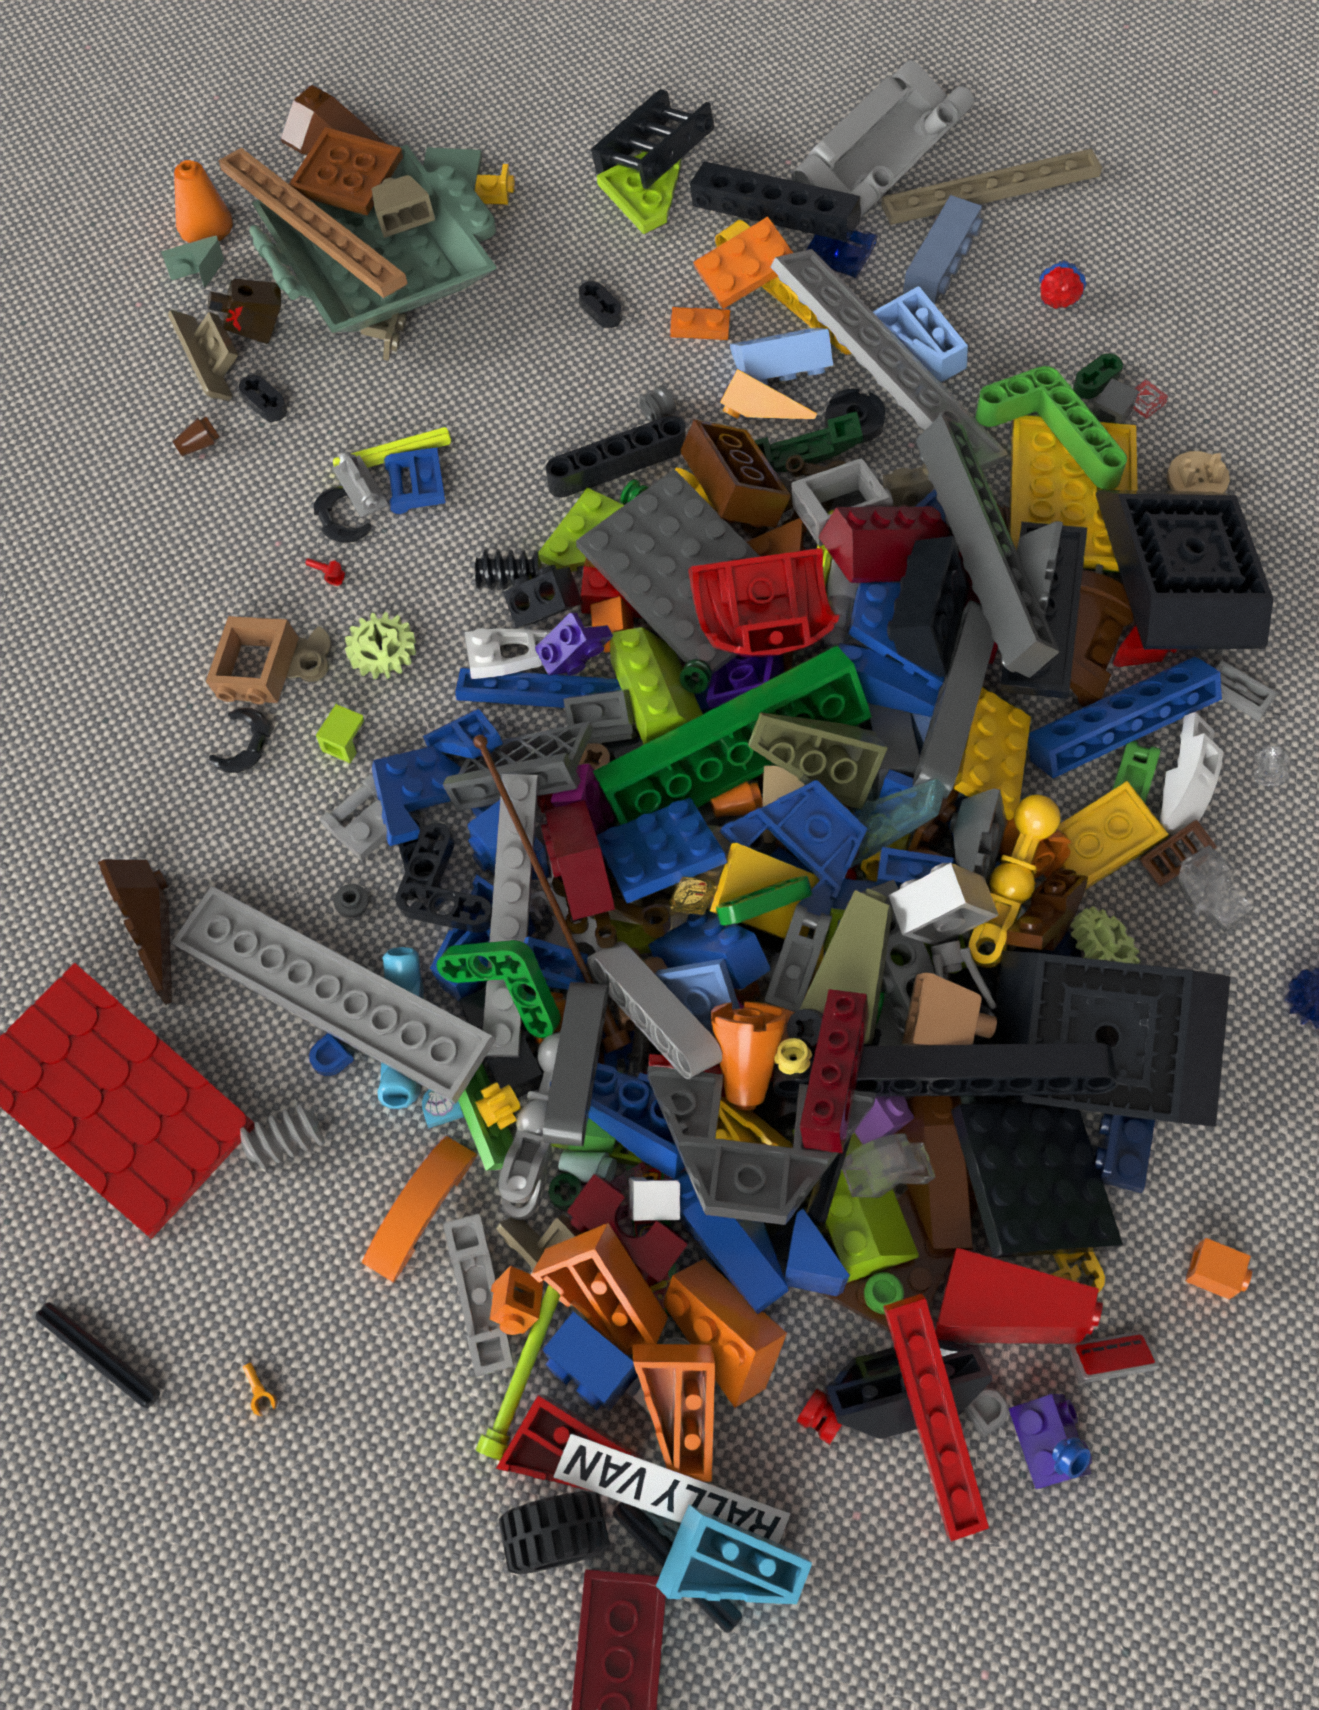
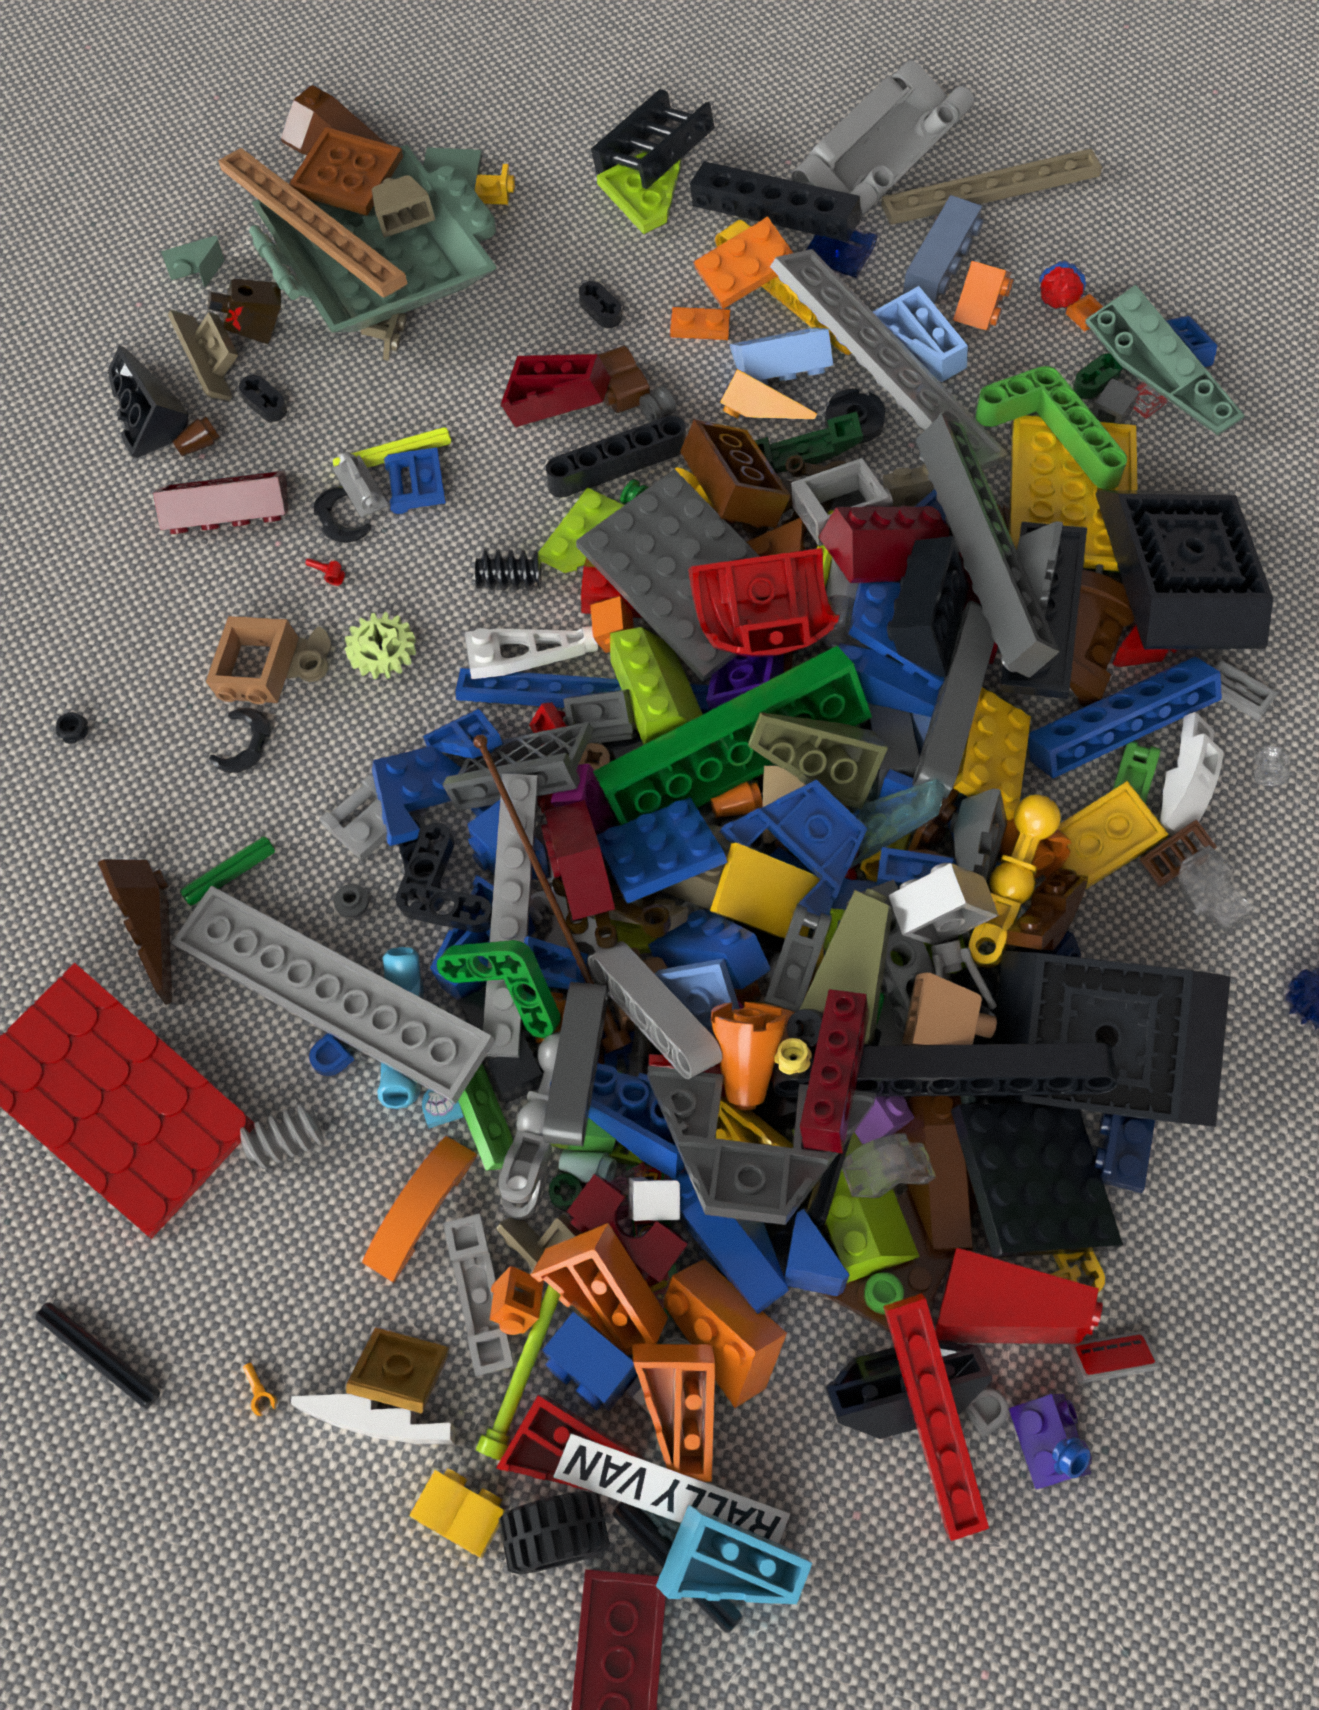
orange cone [174,160,233,243] -> none
lime panel [316,704,364,764] -> none
yellow gear [475,1082,521,1129] -> none
black brick [503,564,583,628] -> none
dark purple bracket [535,612,613,676] -> none
clear yellow tile [668,877,717,915] -> none
dark green bush [679,659,712,693] -> none
green beam [716,876,812,925] -> none
red wheel [796,1388,842,1445] -> none
yellowish green gear [1070,906,1140,964] -> none
tan plate [1167,451,1230,493] -> none
orange brick [1185,1238,1252,1300] -> none
none -> black plate [56,712,89,744]
none -> black wedge [108,345,189,458]
none -> slope [152,470,288,534]
none -> green axle [180,836,275,906]
none -> white slope [291,1394,455,1445]
none -> pearl gold plate [346,1327,449,1413]
none -> yellow brick [409,1468,506,1559]
none -> dark red wedge [500,354,611,427]
none -> red tile [529,702,568,746]
none -> reddish brown brick [598,345,650,414]
none -> orange brick [953,261,1014,331]
none -> orange tile [1065,294,1103,332]
none -> sand green wedge [1085,285,1245,435]
none -> blue slope [1166,316,1217,367]

